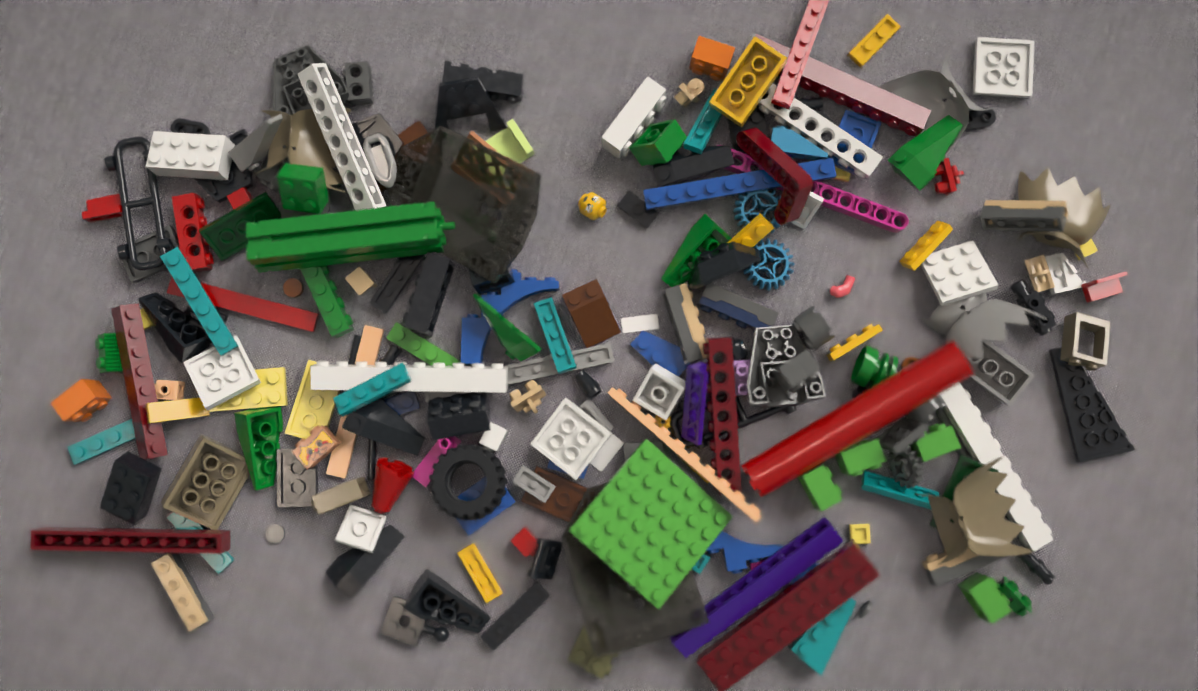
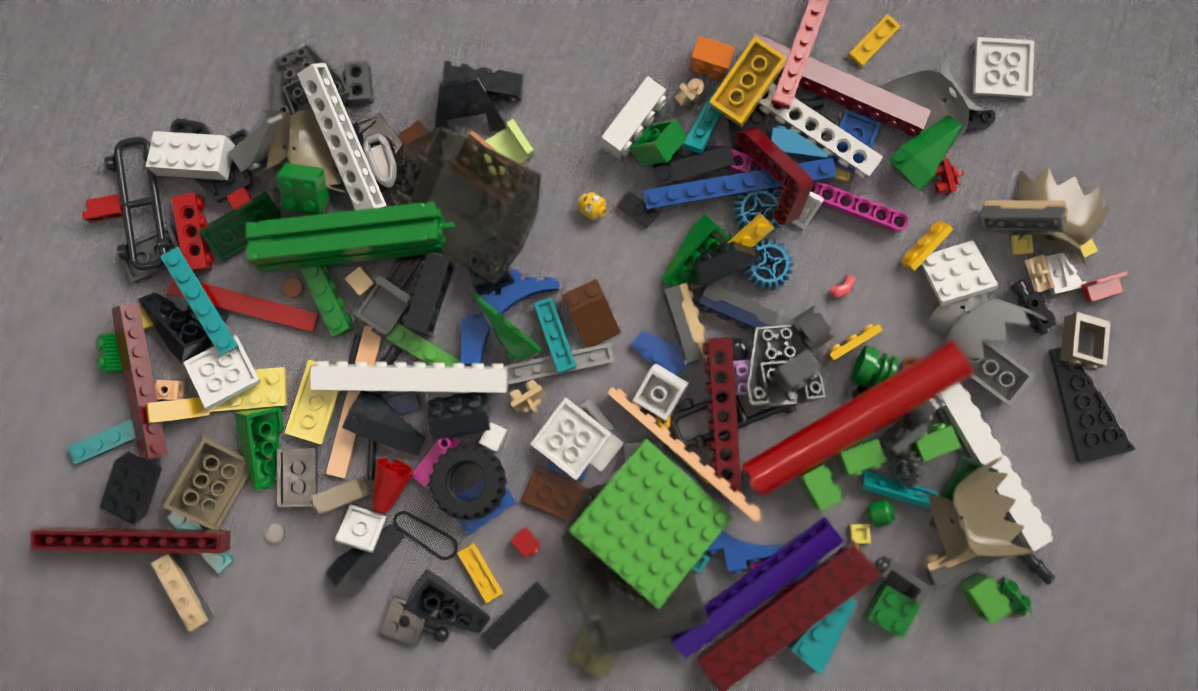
orange brick [50,379,112,422] -> none
nougat brick [292,425,341,469] -> none
teal plate [333,363,412,417] -> none
light grey plate [513,465,556,503] -> none
black plate [527,537,563,580] -> none
black cone [575,370,602,399] -> none
white sticker [621,314,659,333] -> none
dark purple fence [681,362,708,446] -> none
dark grey piece [857,600,873,619] -> none
none -> dark grey panel [353,275,410,337]
none -> black piece [393,511,458,560]
none -> green brick [863,582,921,640]
none -> green head [866,500,896,527]
none -> dark grey panel [874,556,933,605]
none -> light yellow tile [1010,234,1034,255]

